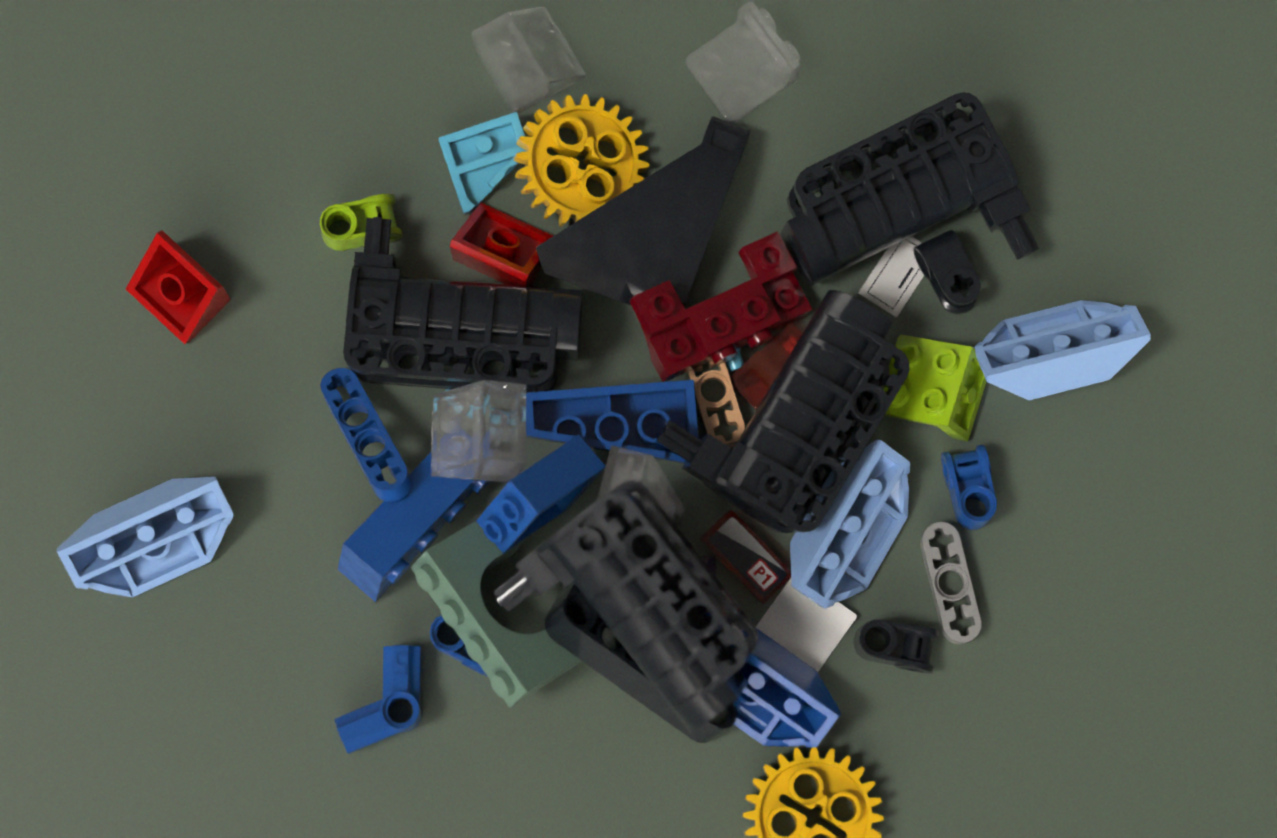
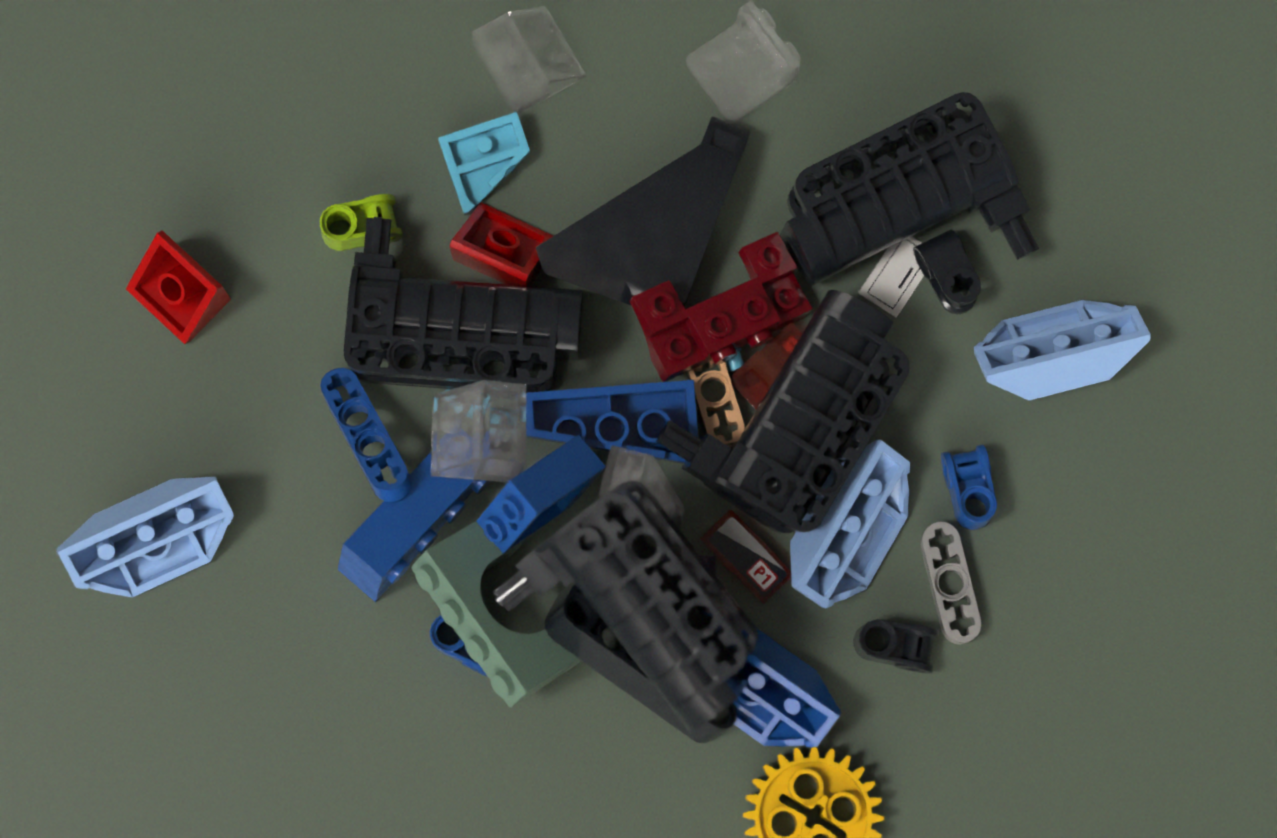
blue piece [334,645,422,754] -> none
yellow gear [514,94,649,227] -> none
white sticker [756,578,857,672] -> none
lime bracket [875,335,987,442] -> none

